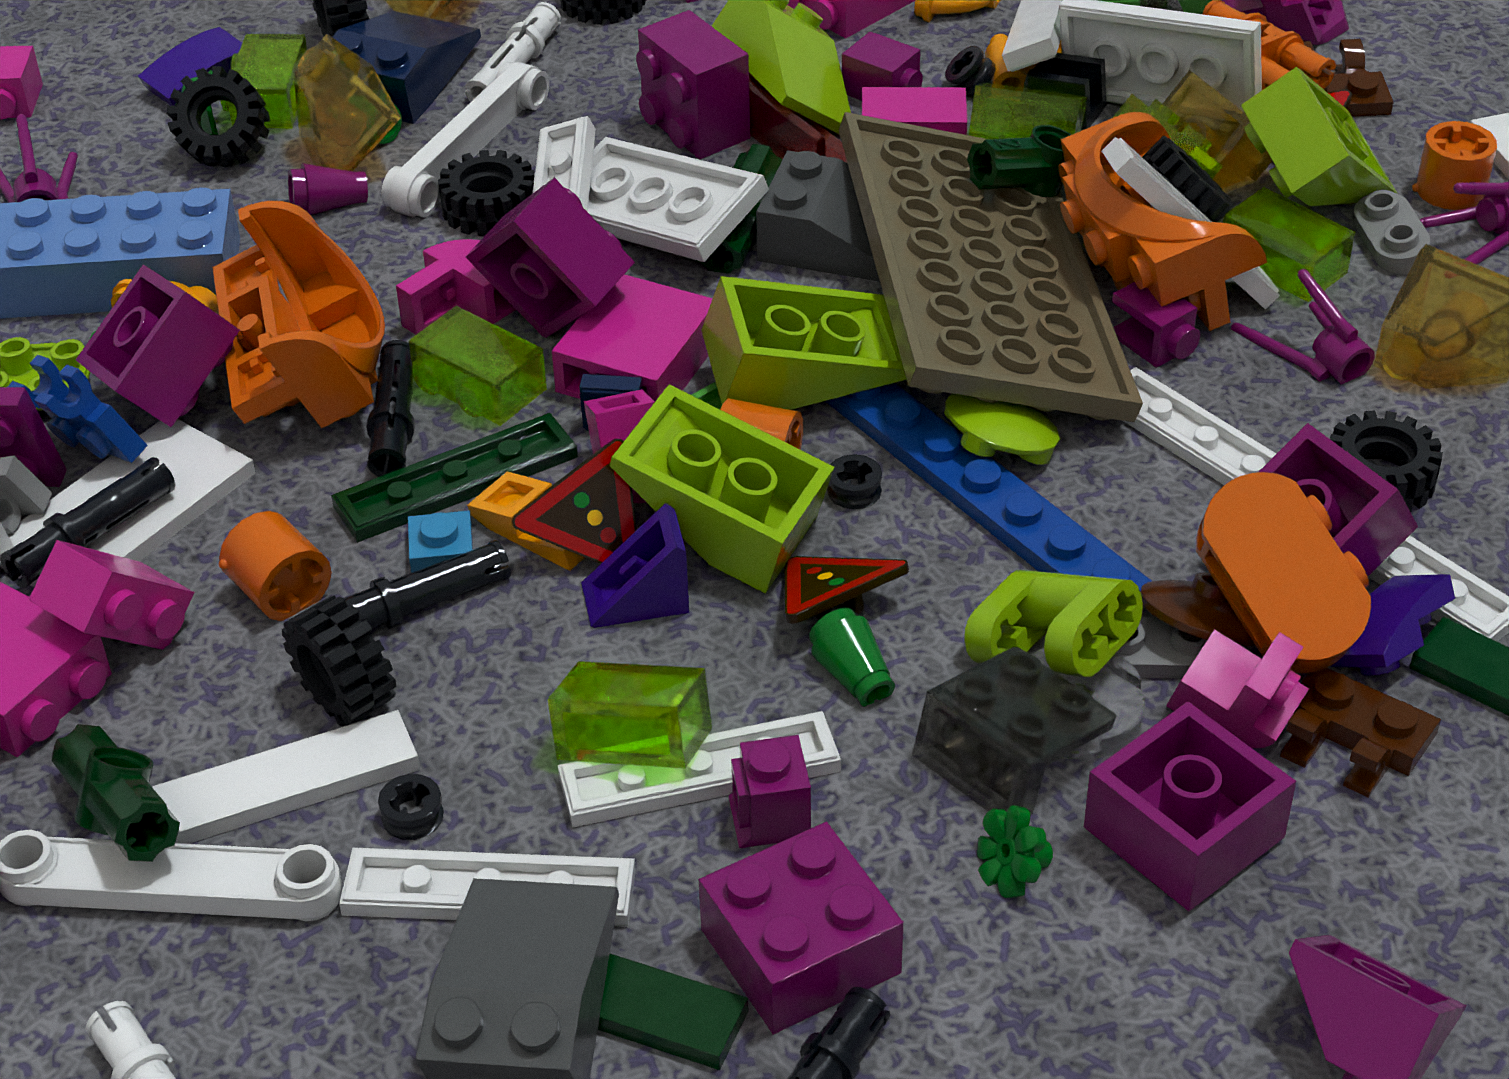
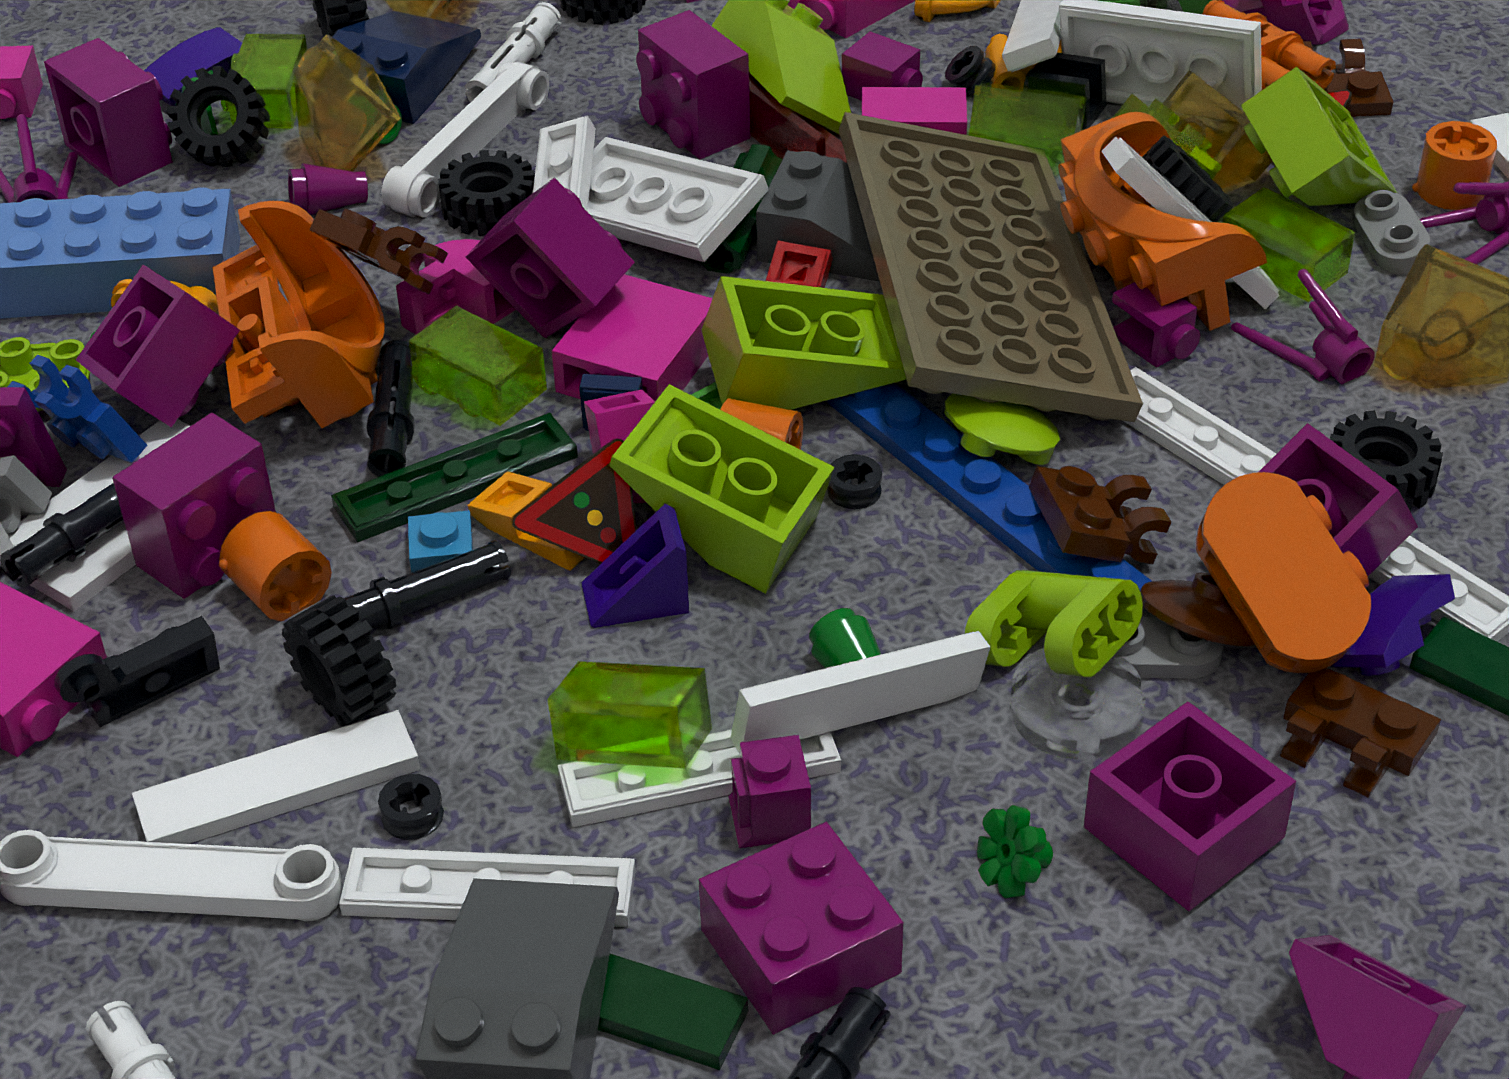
dark pink brick [29,540,195,650] -> none
dark green piece [52,724,180,862] -> none
piece [785,556,909,624] -> none
clear smoke bracket [912,647,1116,816] -> none
dark green piece [967,125,1071,198] -> none
dark pink brick [1166,629,1309,748] -> none
none -> magenta brick [44,38,173,187]
none -> black hinge [54,616,220,727]
none -> magenta brick [112,413,276,599]
none -> reddish brown plate [310,208,448,294]
none -> white tile [730,631,990,753]
none -> red tile [766,241,833,288]
none -> reddish brown plate [1029,466,1171,564]

